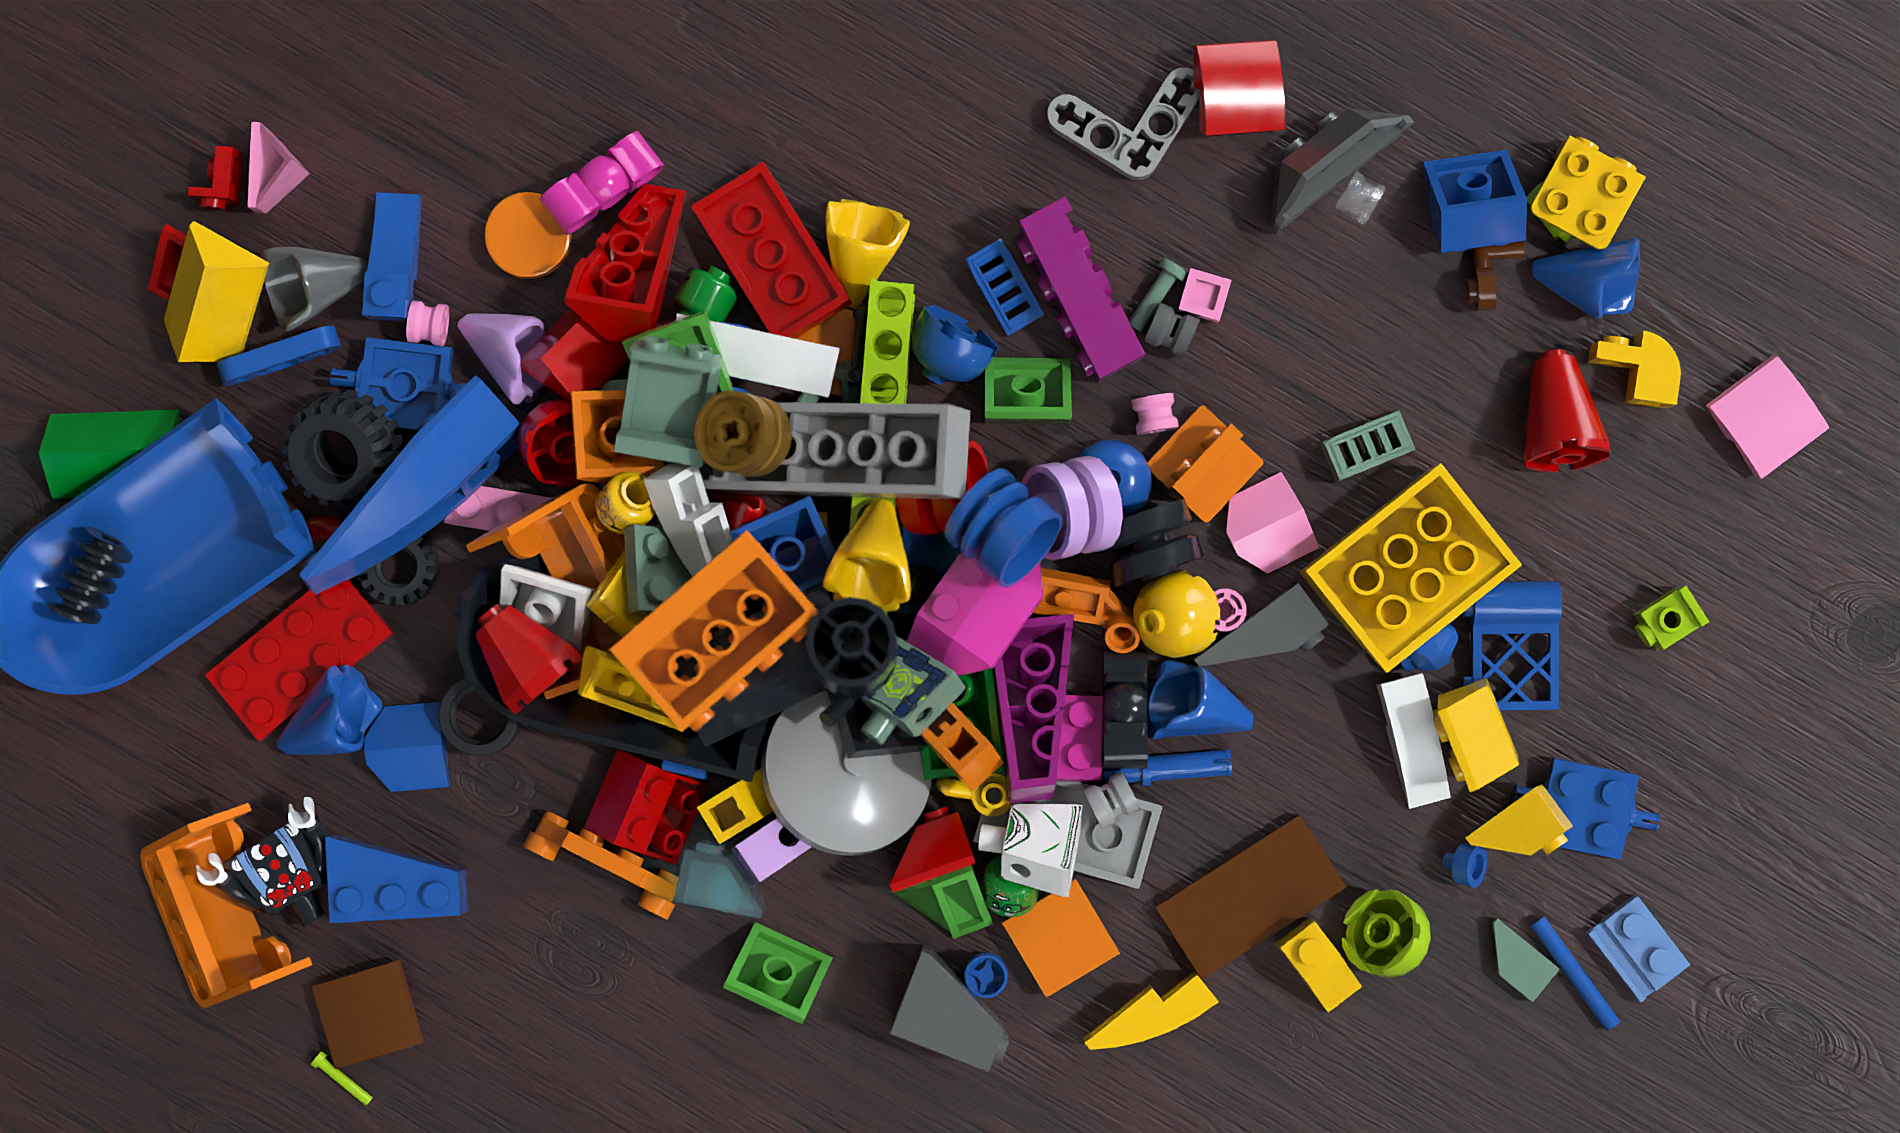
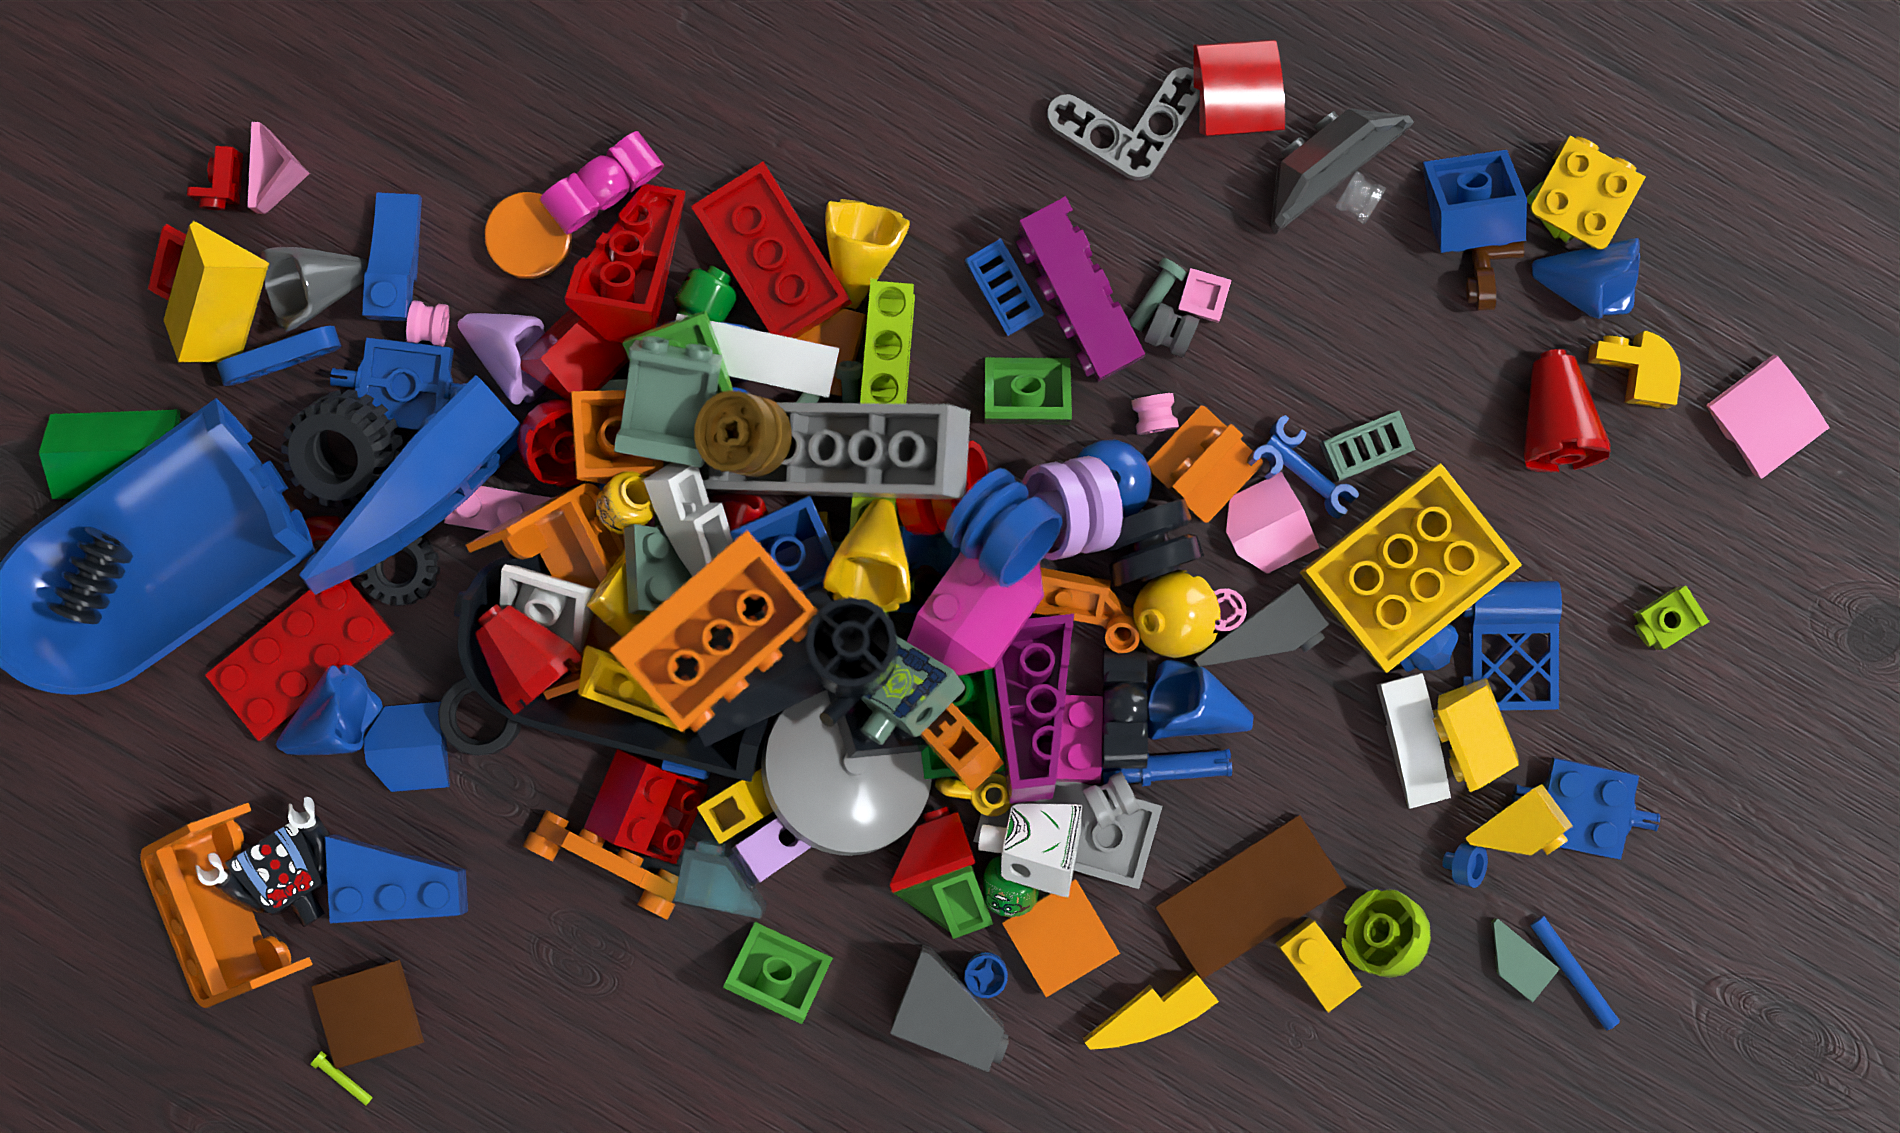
black hinge [845,306,868,387] -> none
blue cylinder [911,305,999,385] -> none
medium blue plate [1585,895,1690,1002] -> none
none -> blue bar [1247,415,1359,519]

